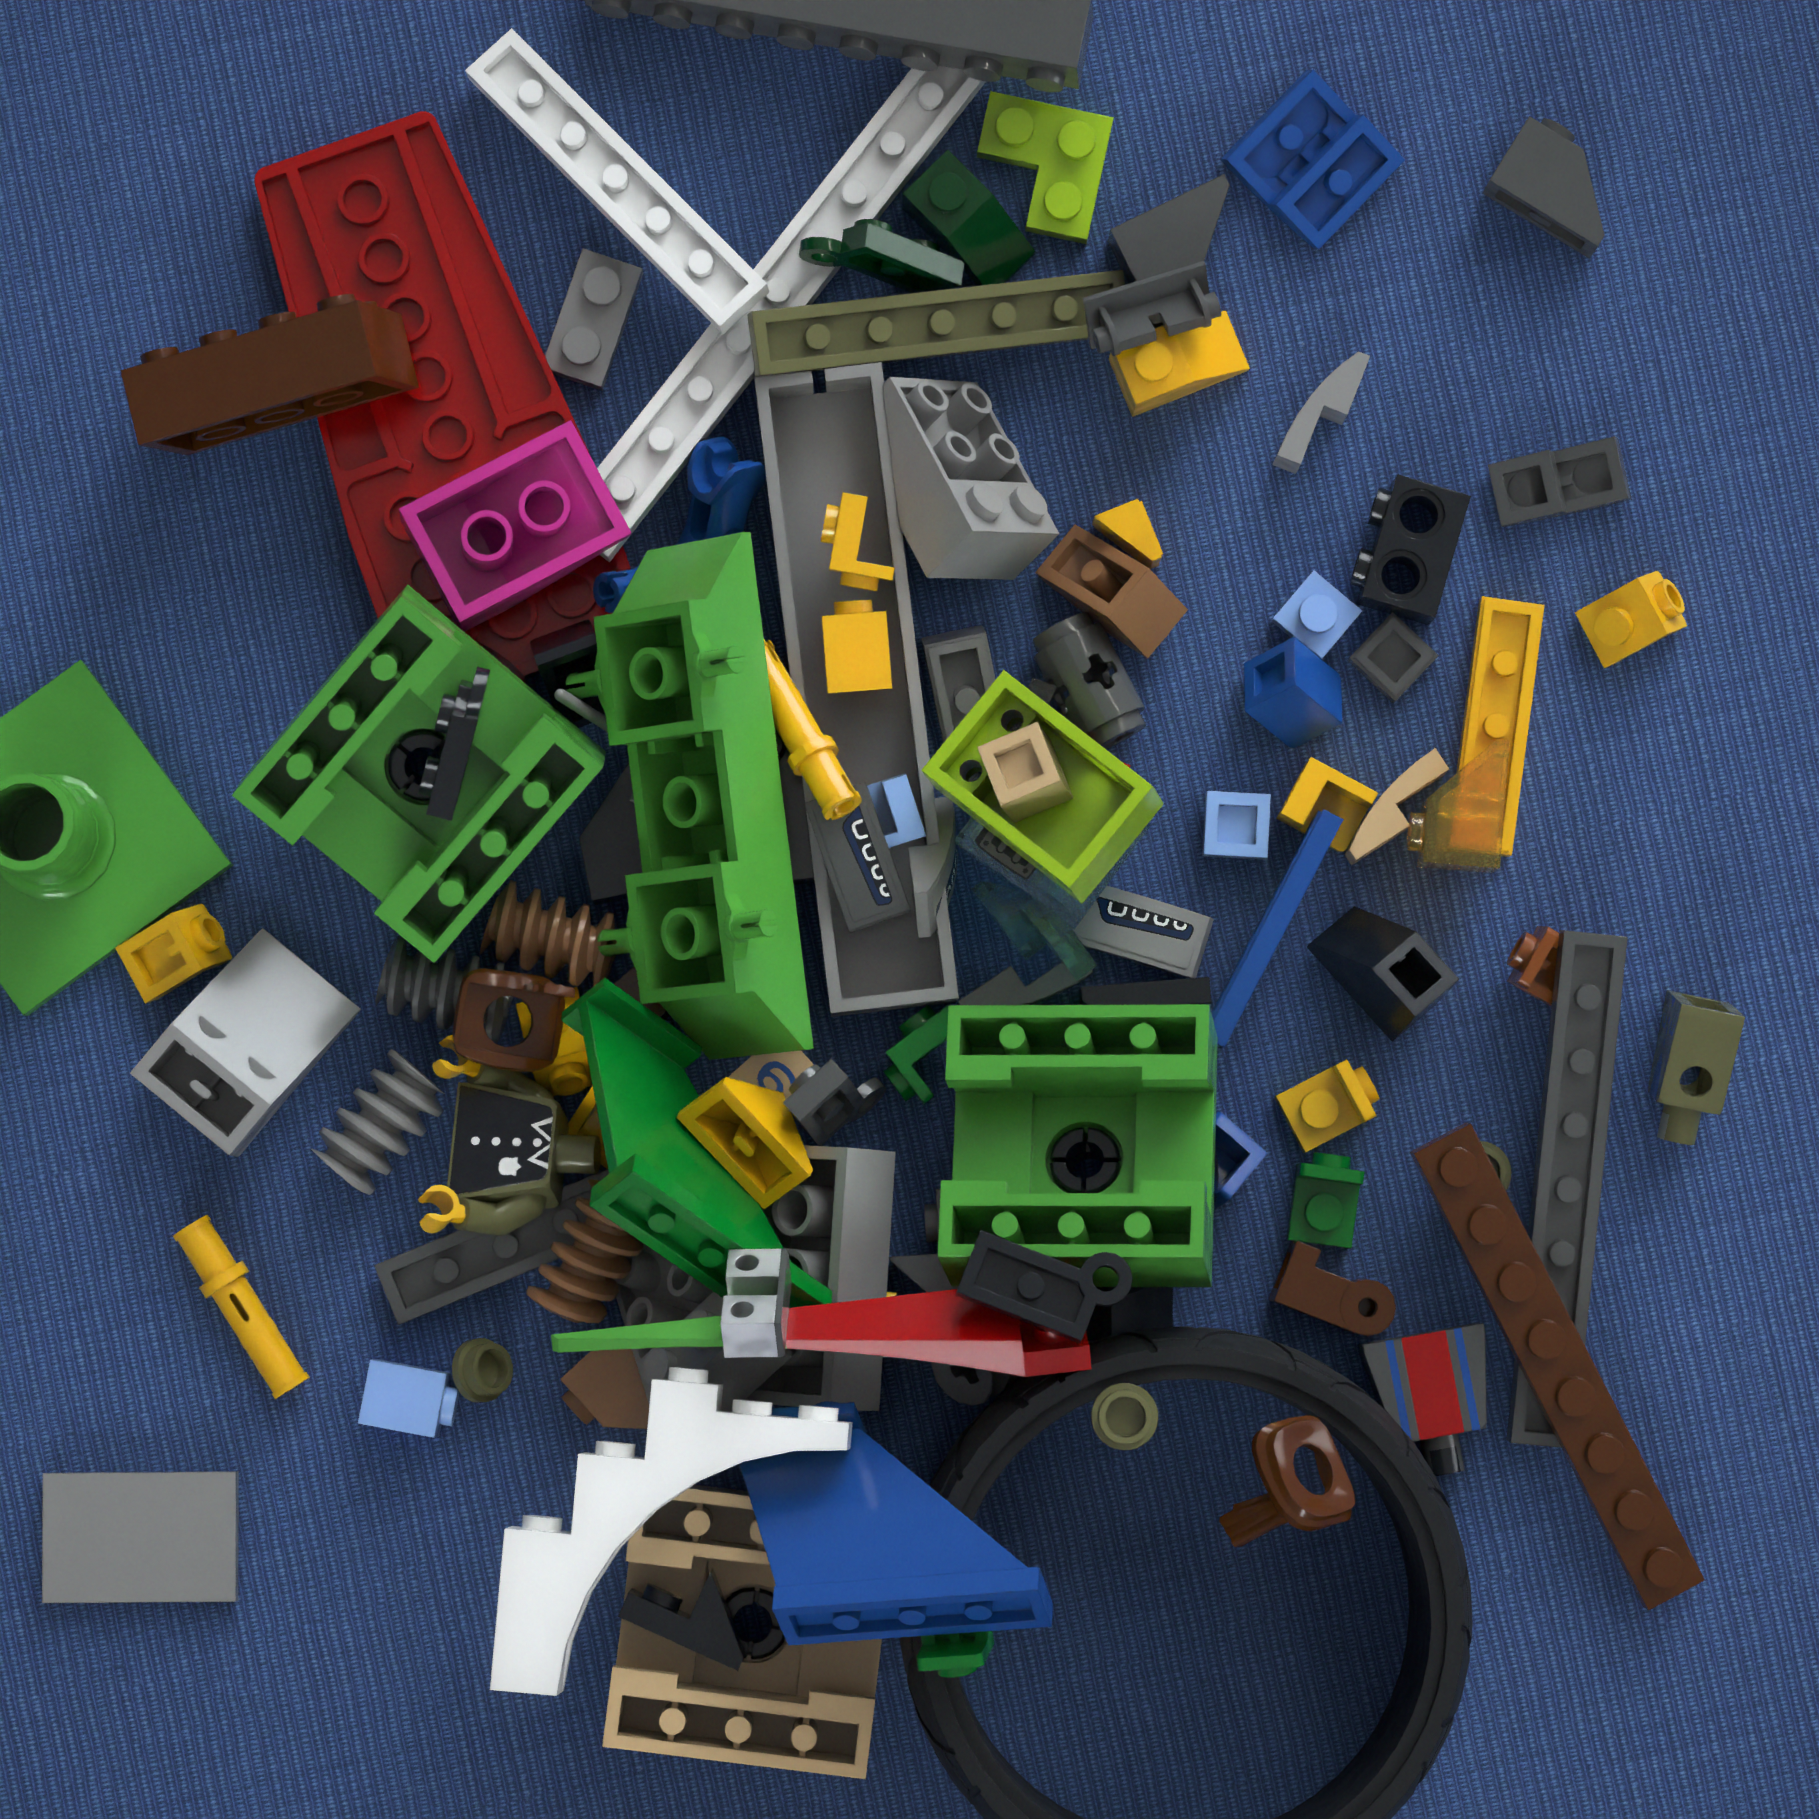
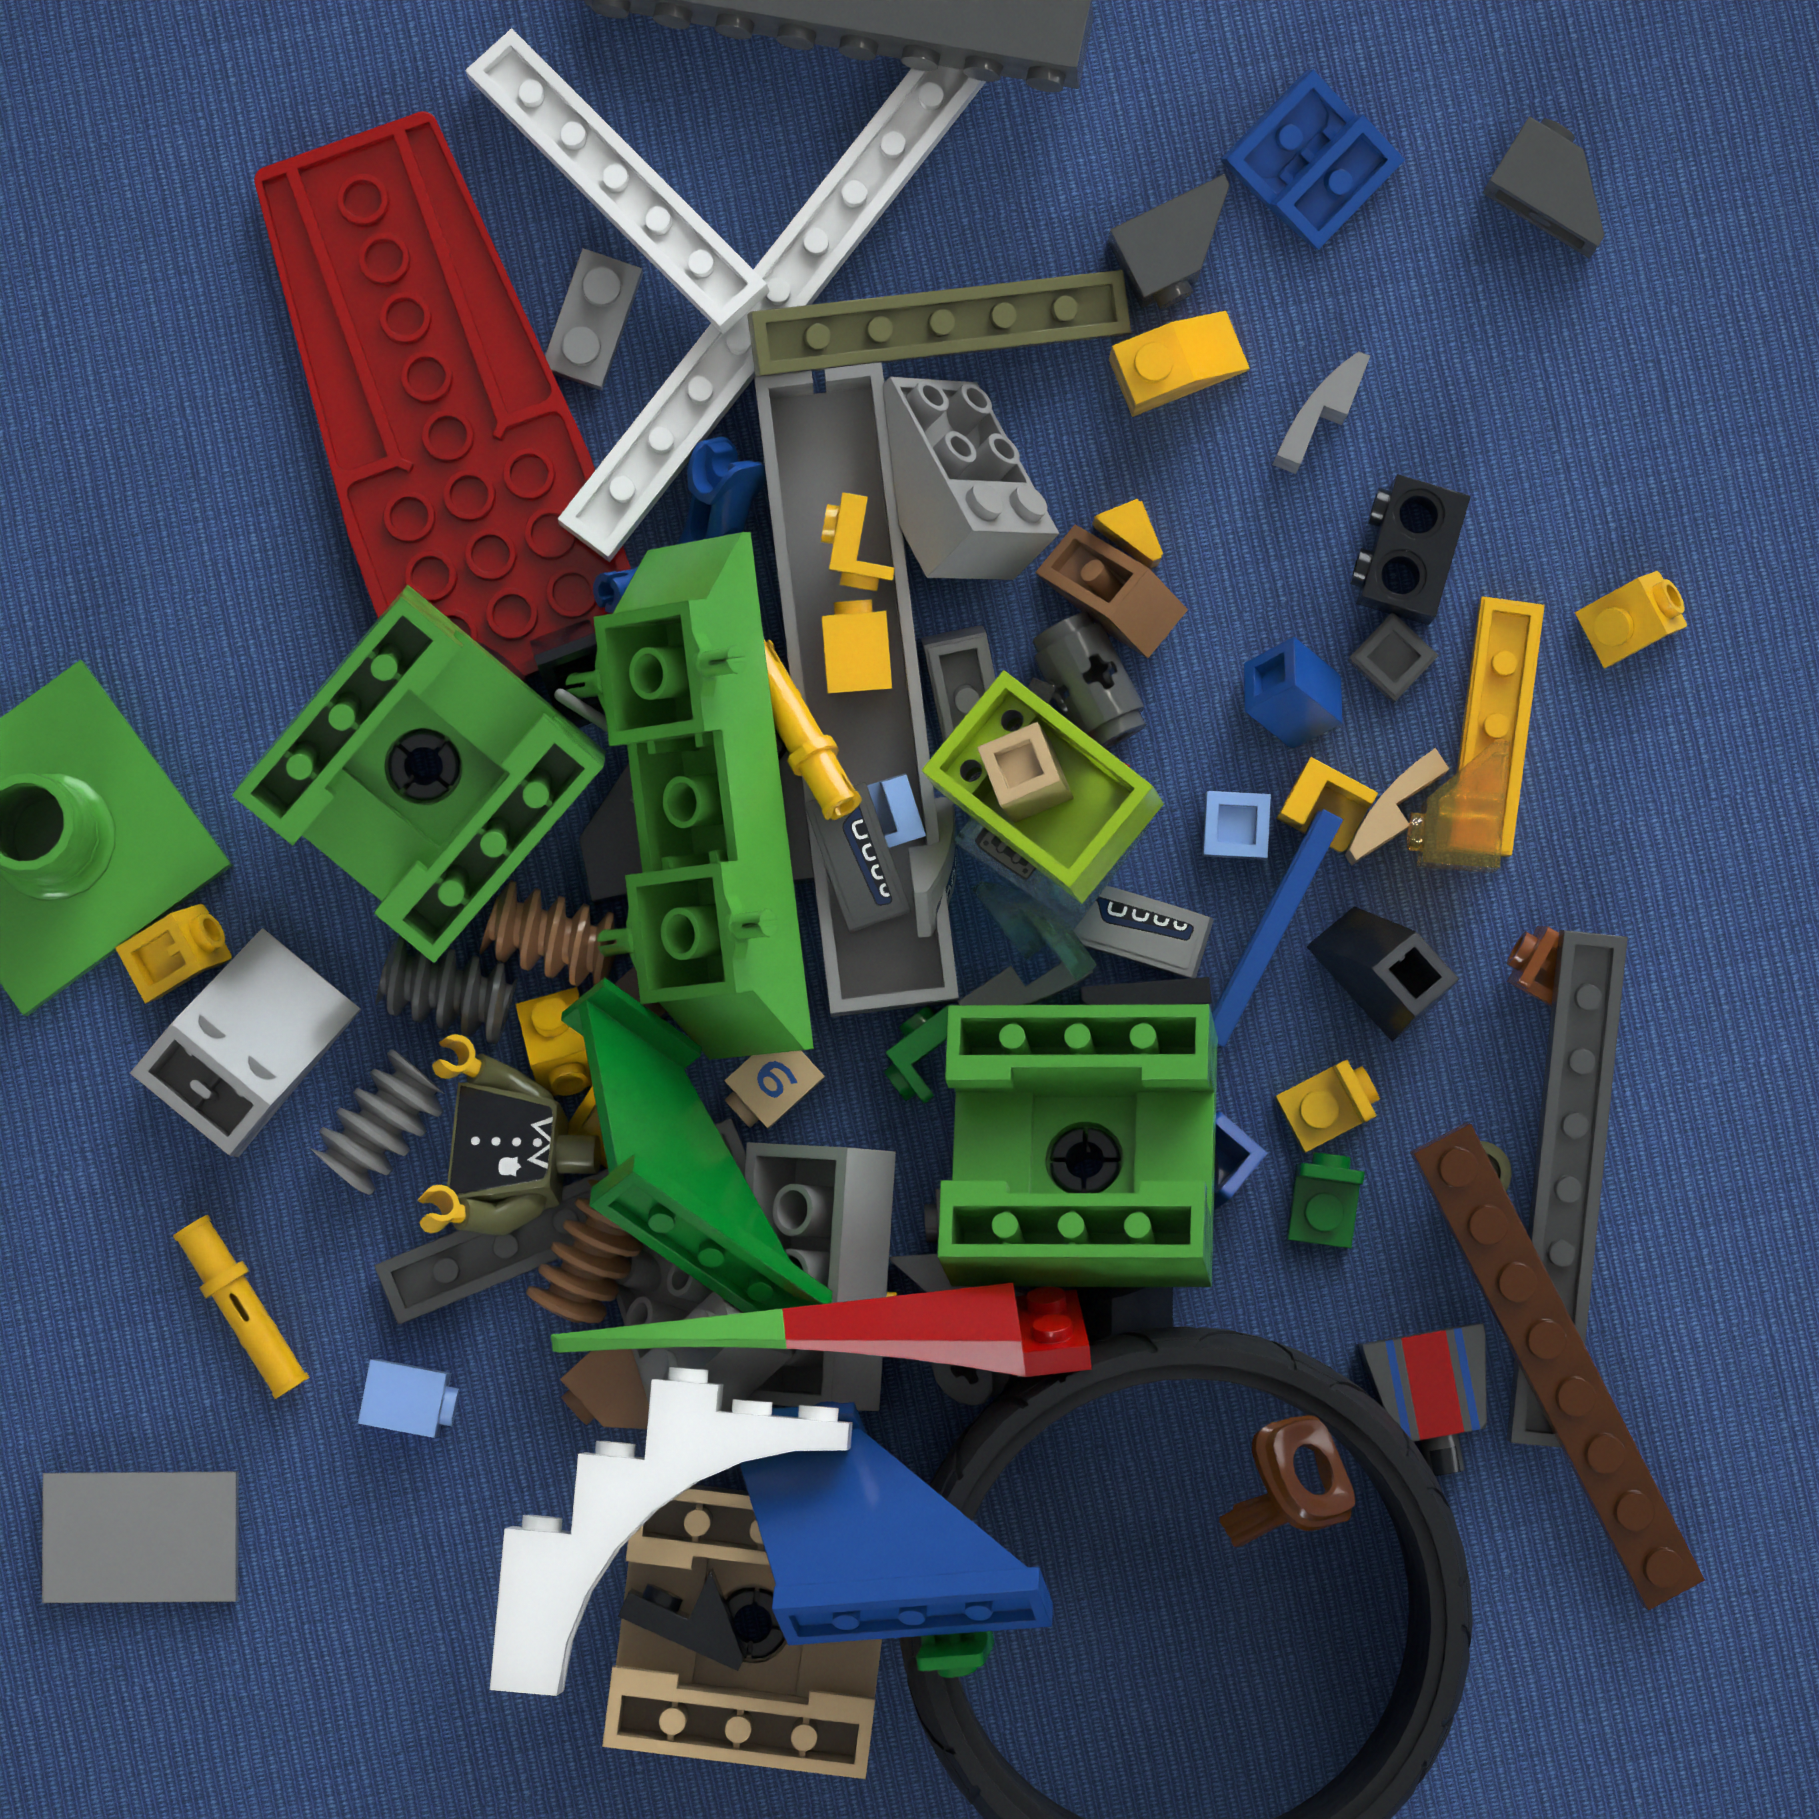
reddish brown brick [120,294,419,455] -> none
dark pink slope [399,420,632,632] -> none
black hinge [418,667,490,821] -> none
reddish brown piece [452,968,575,1072] -> none
olive plate [452,1338,513,1403] -> none
yellow slope [677,1077,813,1209] -> none
flat silver piece [721,1248,792,1358] -> none
dark grey hinge [783,1059,886,1146] -> none
dark green hinge [799,219,964,293] -> none
dark green slope [902,150,1036,286] -> none
black hinge [956,1230,1132,1344] -> none
lime plate [977,91,1114,244] -> none
dark grey hinge [1083,261,1221,356] -> none
olive plate [1091,1383,1158,1450] -> none
reddish brown leg [1268,1240,1396,1336] -> none
light blue plate [1271,570,1362,659] -> none
dark grey slope [1488,436,1632,527] -> none
olive torso [1648,990,1745,1145] -> none

